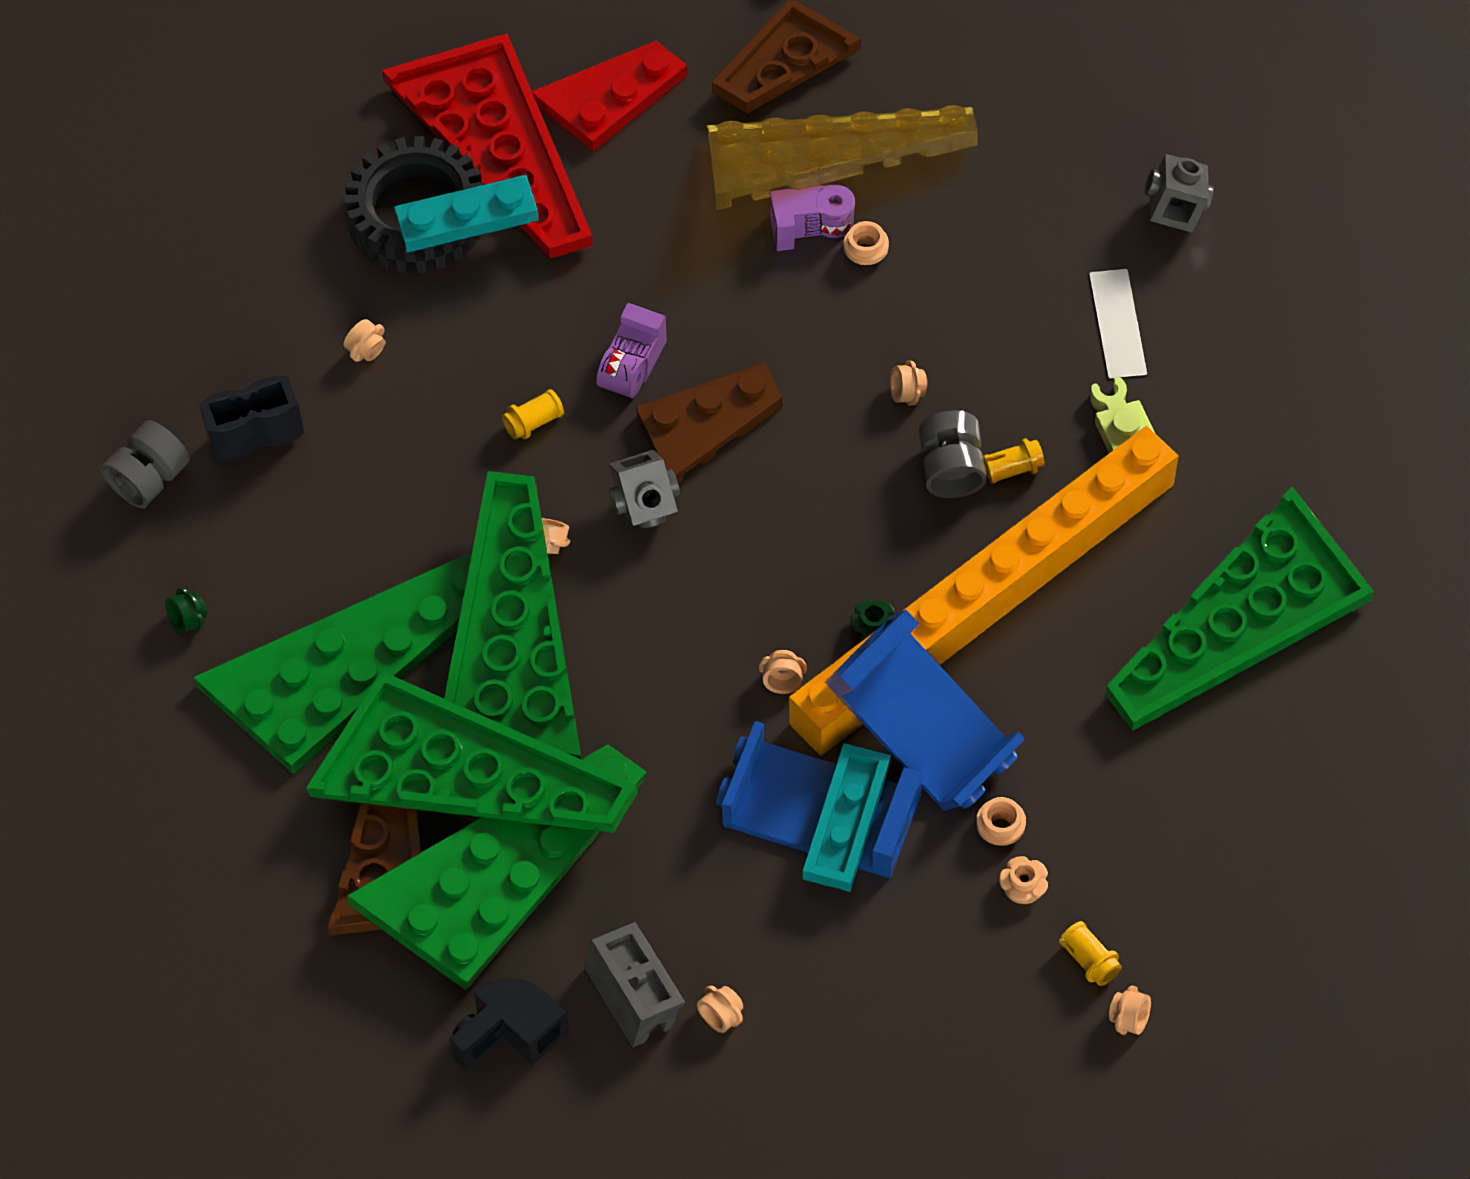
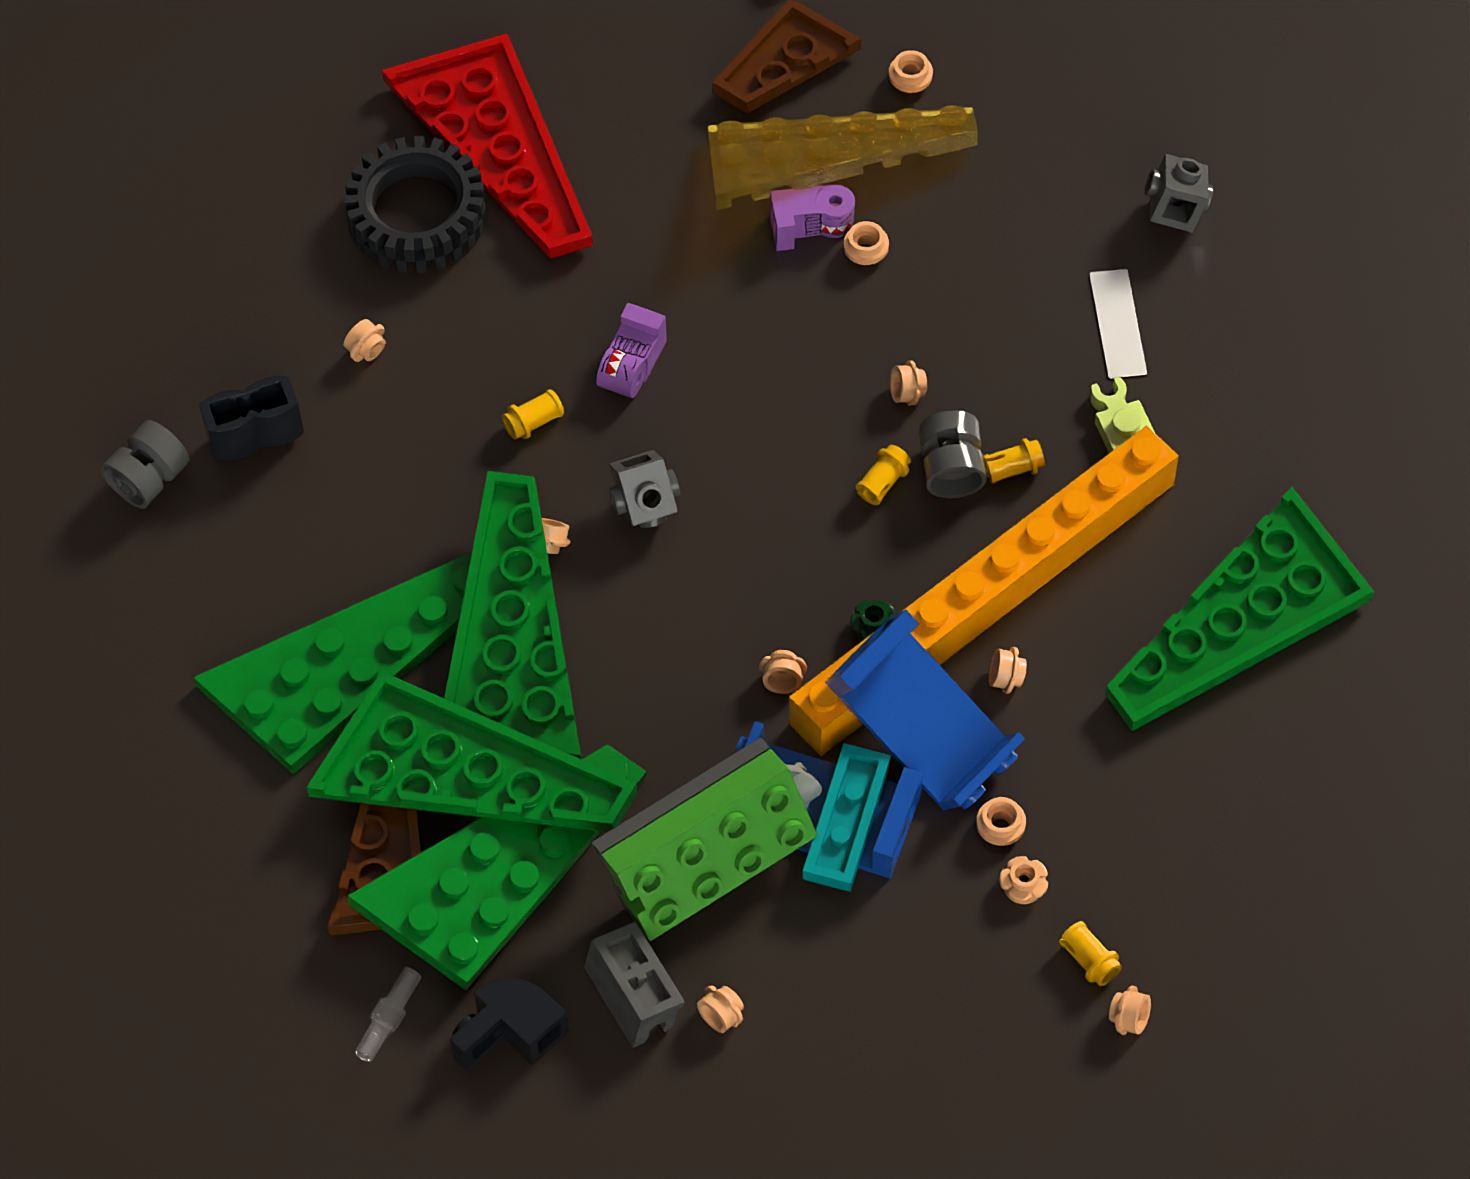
dark green plate [165,588,207,634] -> none
teal plate [394,175,539,253] -> none
red wing [532,41,688,152] -> none
reddish brown wing [636,362,782,483] -> none
none -> clear bar [354,967,421,1062]
none -> bright green piece [591,737,822,941]
none -> yellow pin [855,445,911,505]
none -> light nougat plate [889,50,933,93]
none -> light nougat plate [989,647,1027,694]

